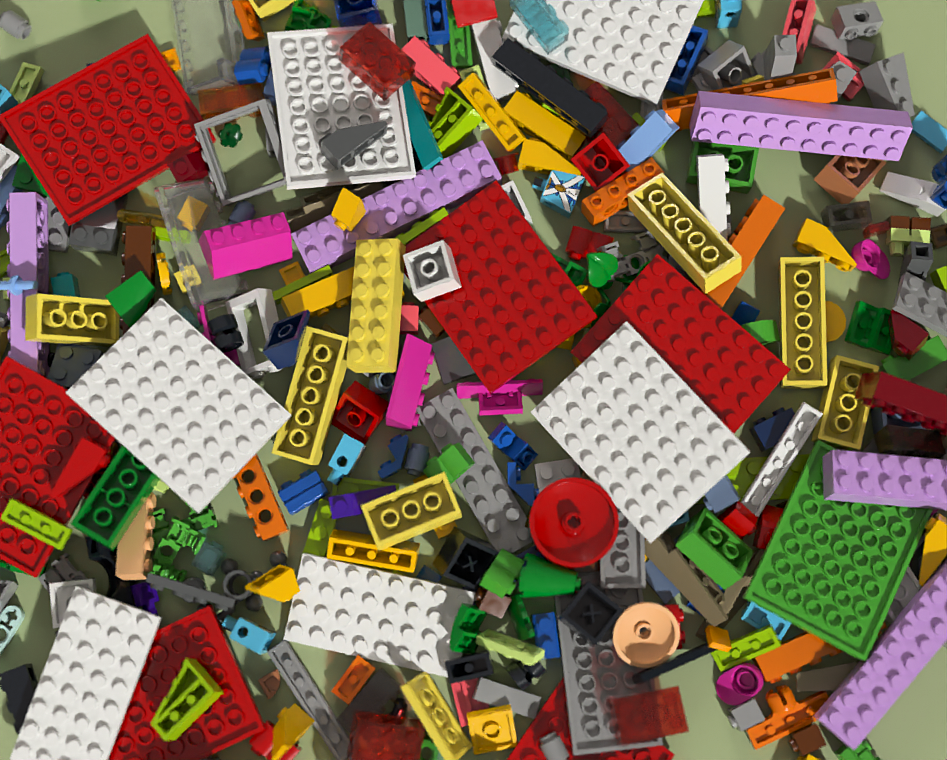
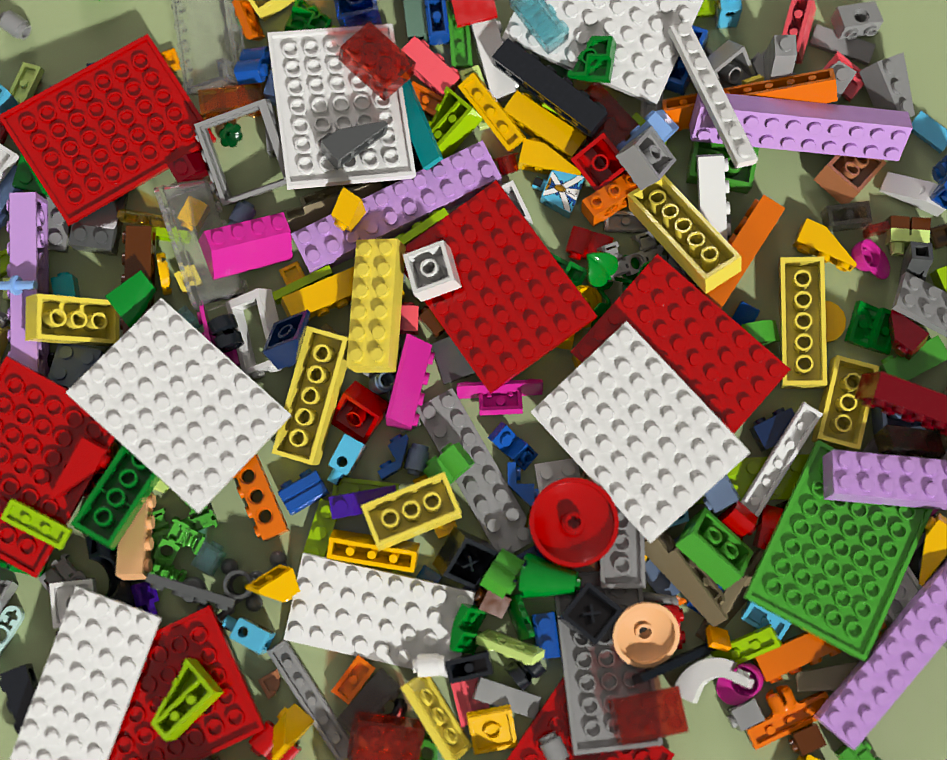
none -> white brick [413,653,445,677]
none -> green slope [567,36,617,83]
none -> light grey slope [616,126,676,190]
none -> light grey piece [643,592,687,605]
none -> white plate [668,22,758,169]
none -> white arch [672,658,755,703]

